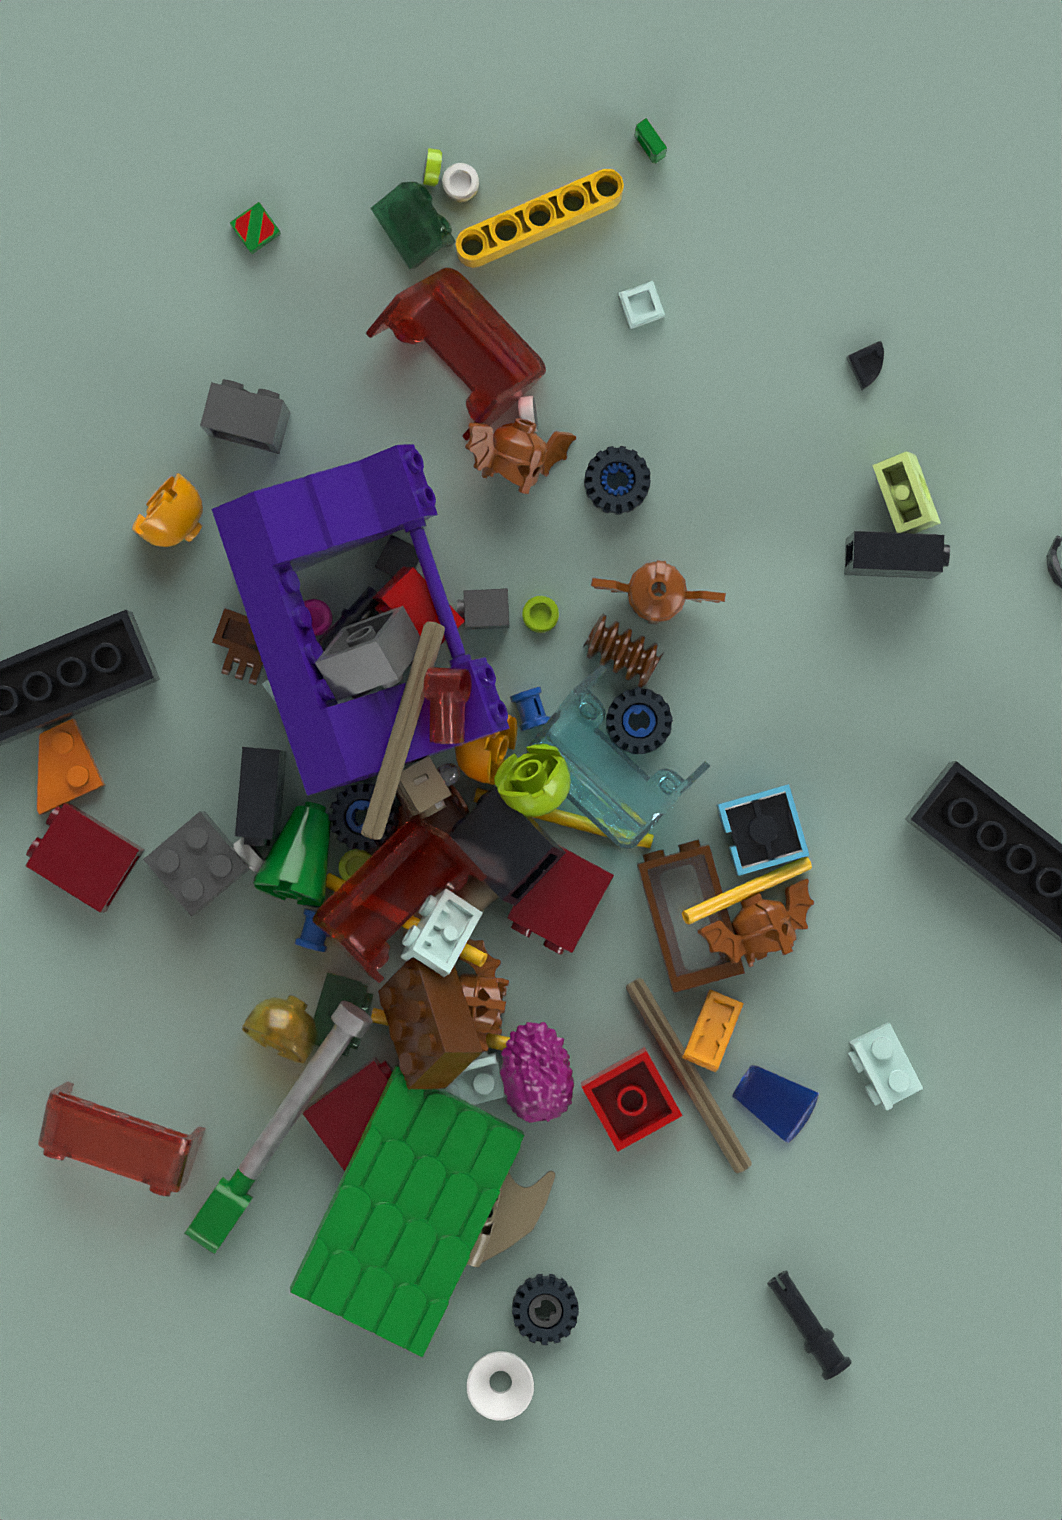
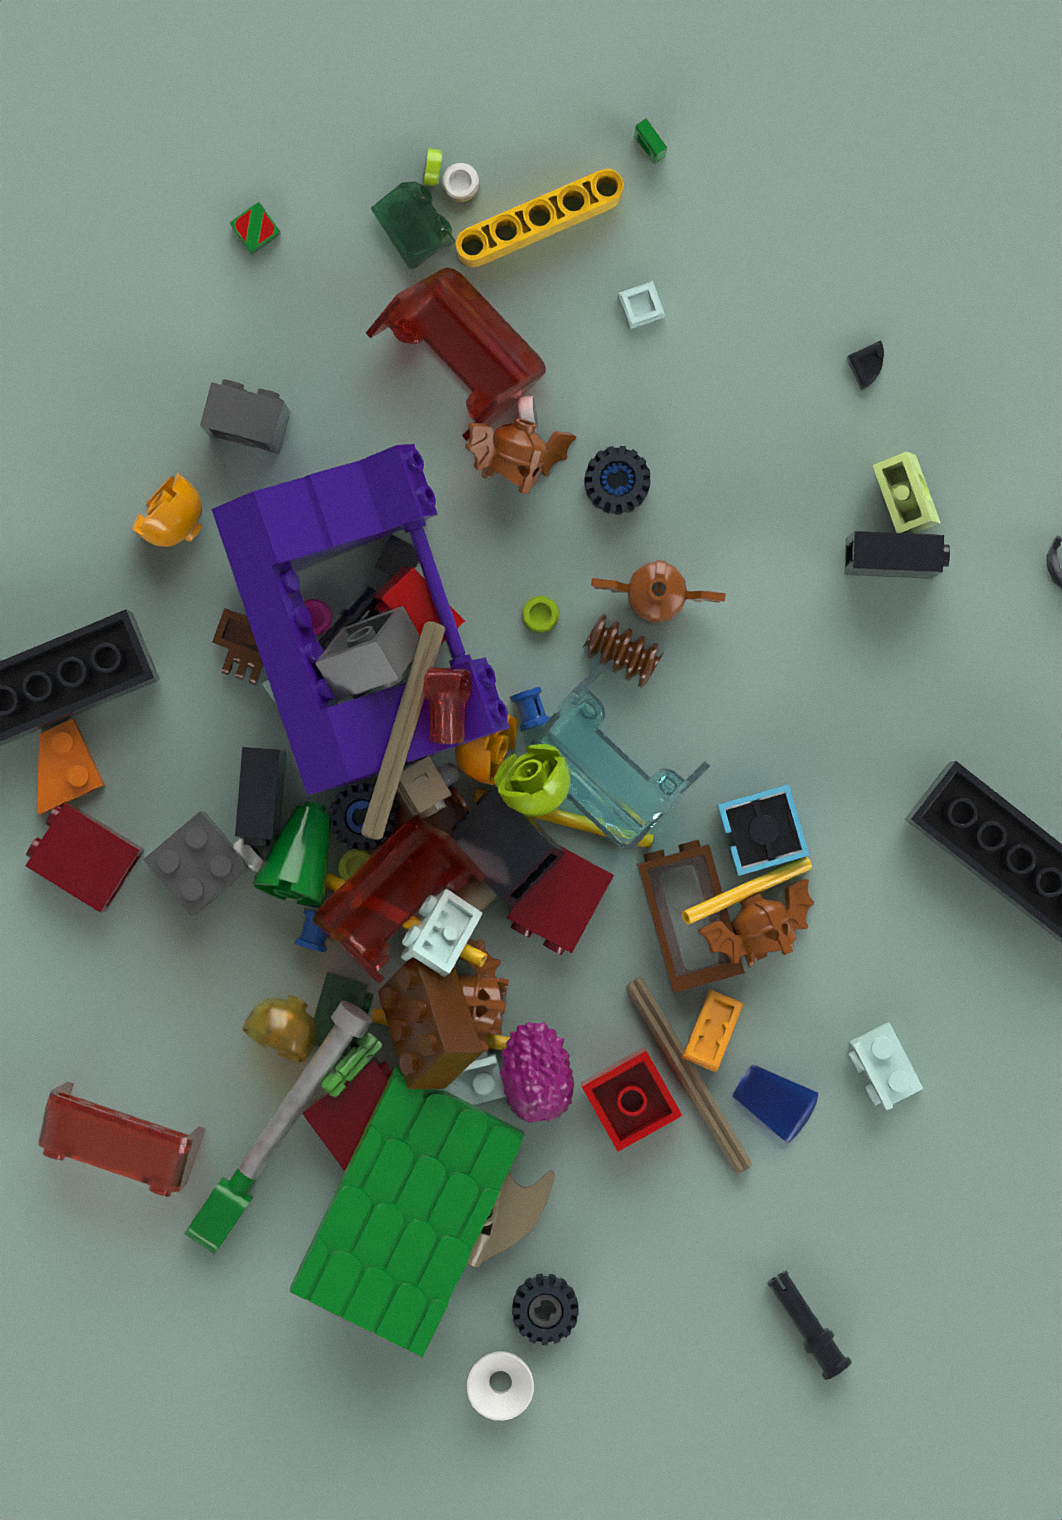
dark grey brick [457,588,510,630] -> none
black bush [606,688,673,754] -> none
none -> bright green axle [321,1033,382,1098]

